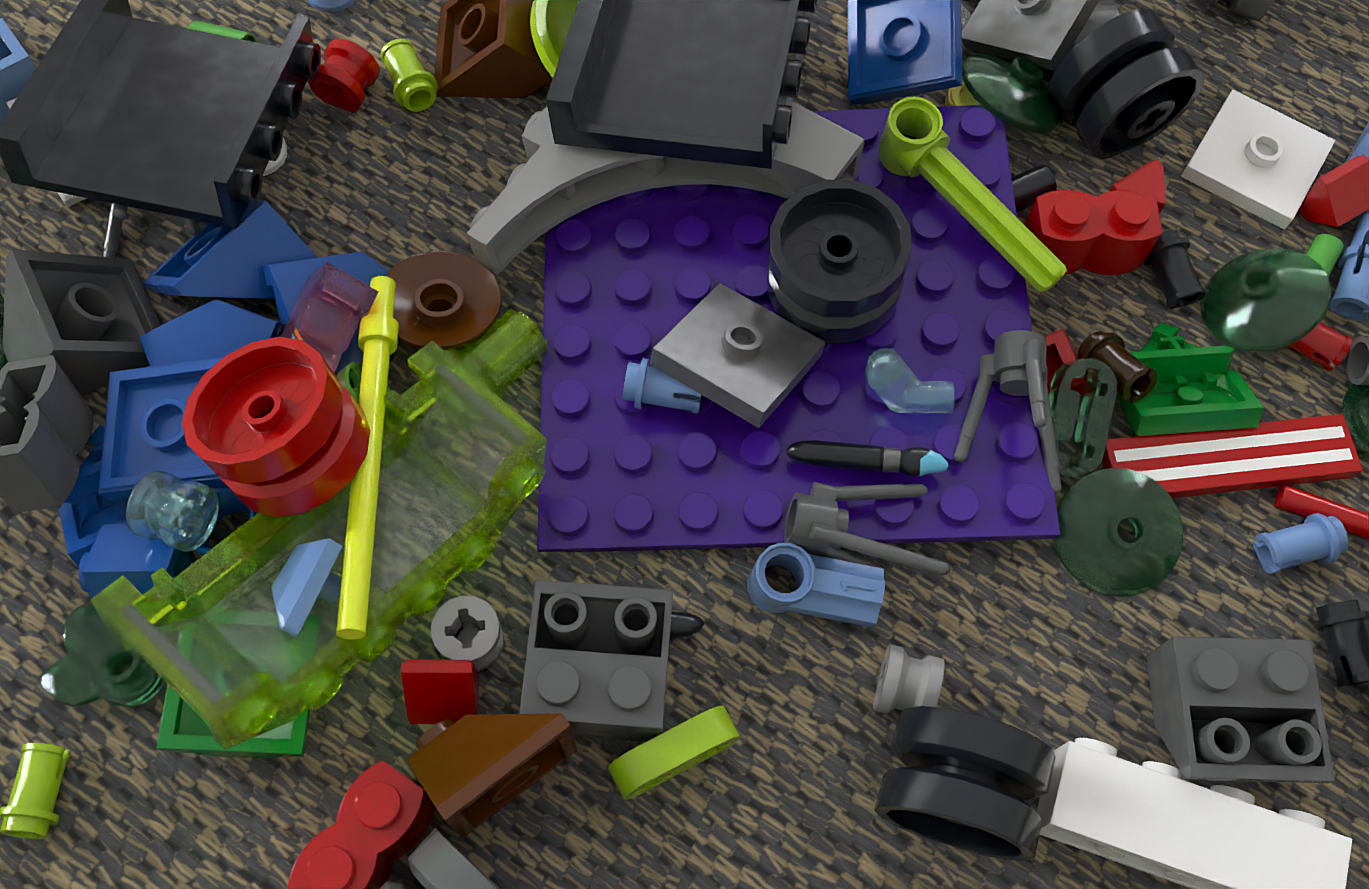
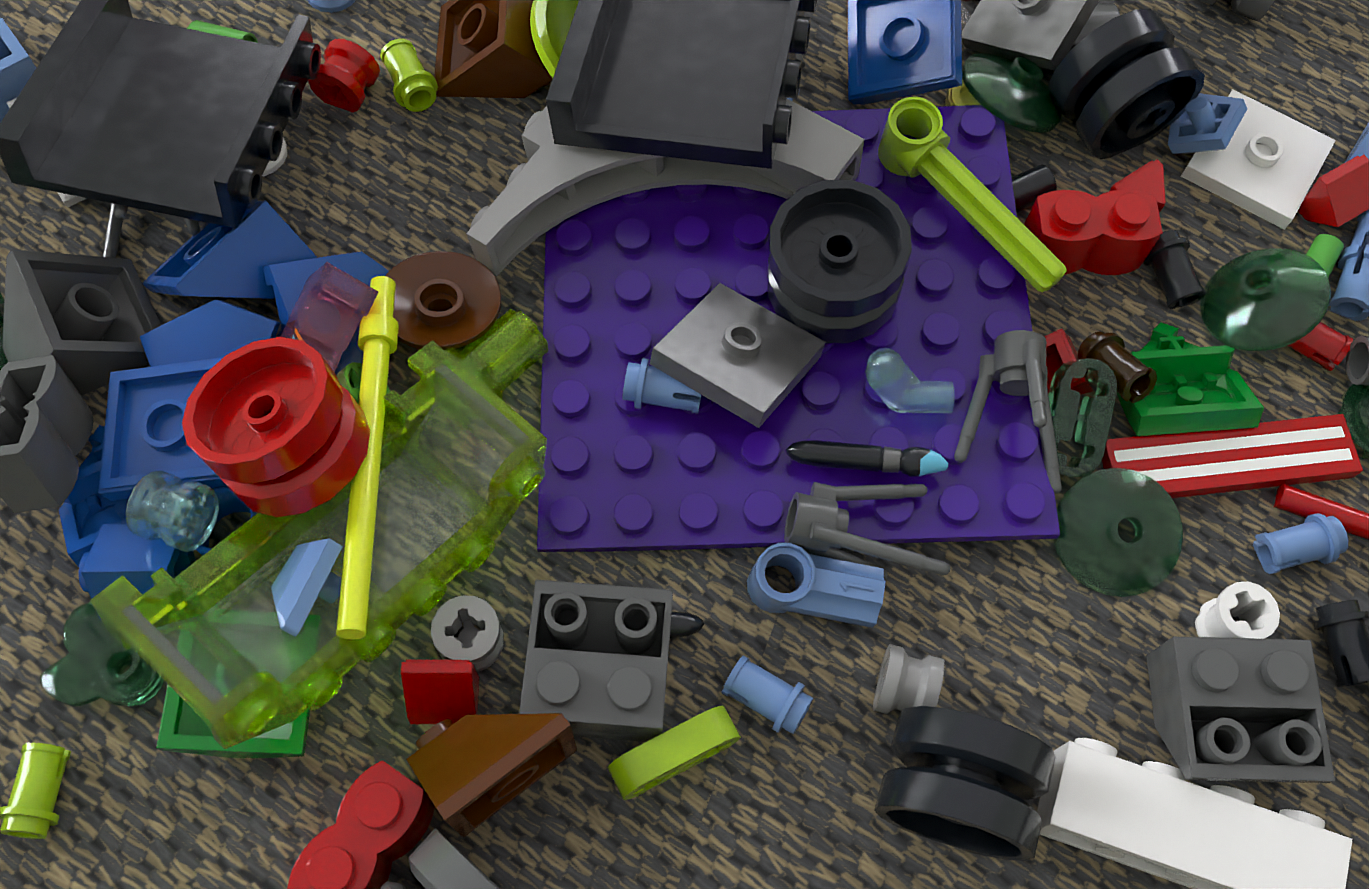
none -> medium blue pin [722,655,814,734]
none -> medium blue piece [1168,93,1248,154]
none -> white bush [1195,581,1280,639]

